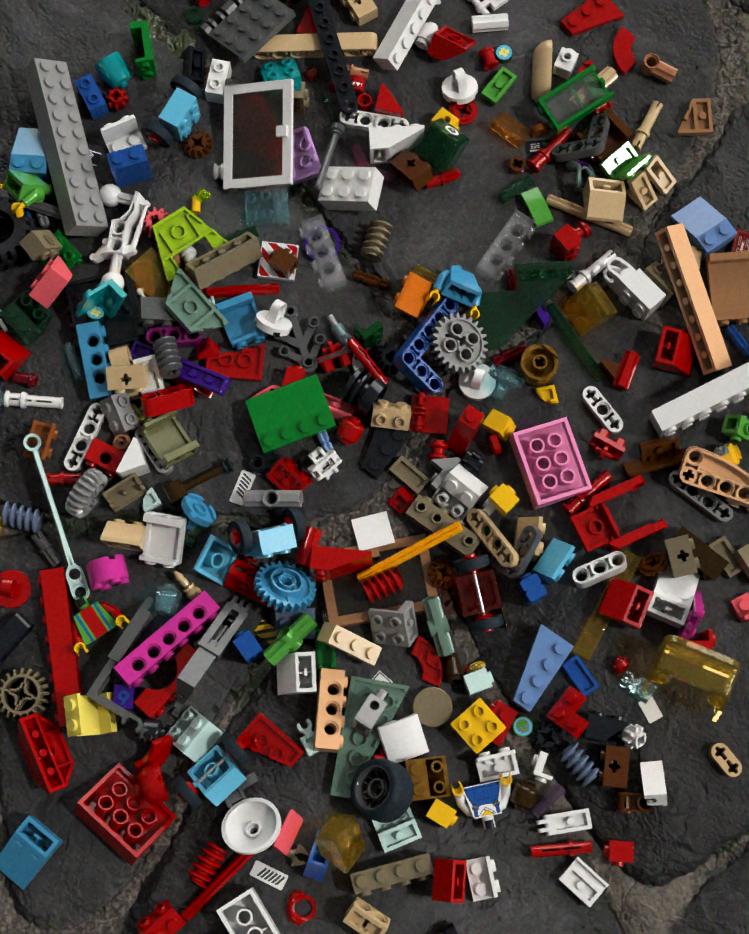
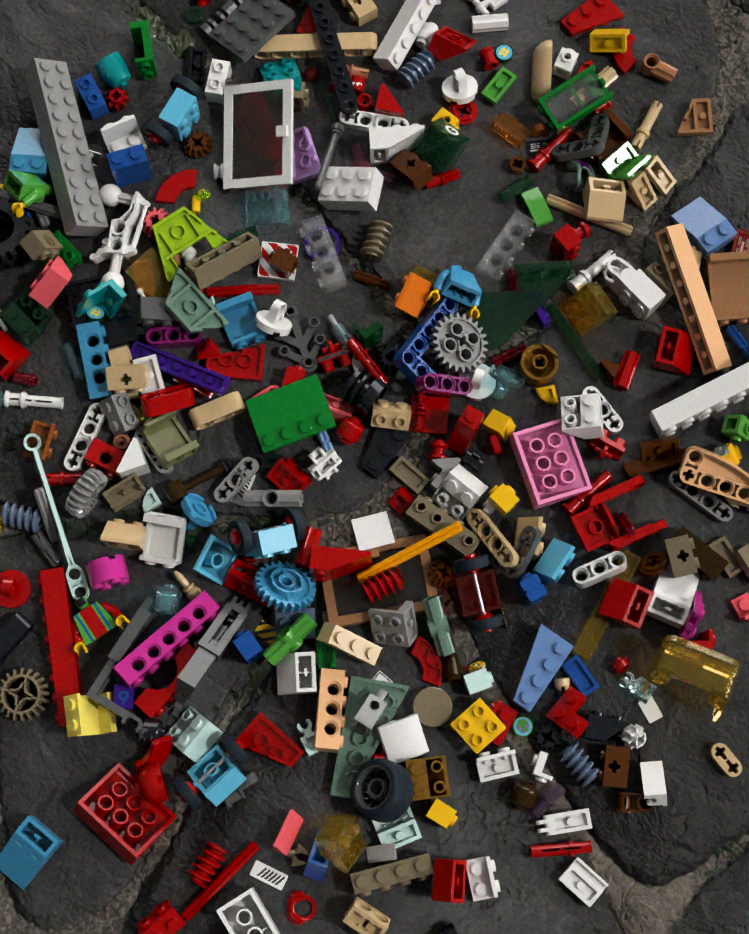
red wedge [18,712,74,794] -> none
dark grey piece [153,336,183,379] -> none
white dish [221,798,281,855] -> none
torso [450,772,512,830] -> none
red brick [603,840,634,866] -> none
none -> light grey axle [33,487,60,542]
none -> red tile [156,169,197,205]
none -> tan beam [188,391,246,431]
none -> light grey beam [214,457,259,503]
none -> white sticker [366,843,397,863]
none -> sand blue piece [396,48,436,88]
none -> magenta beam [415,373,473,397]
none -> tan hinge [554,677,570,692]
none -> white slope [561,393,604,439]
none -> yellow panel [590,29,630,52]
none -> dark red axle [615,512,636,536]

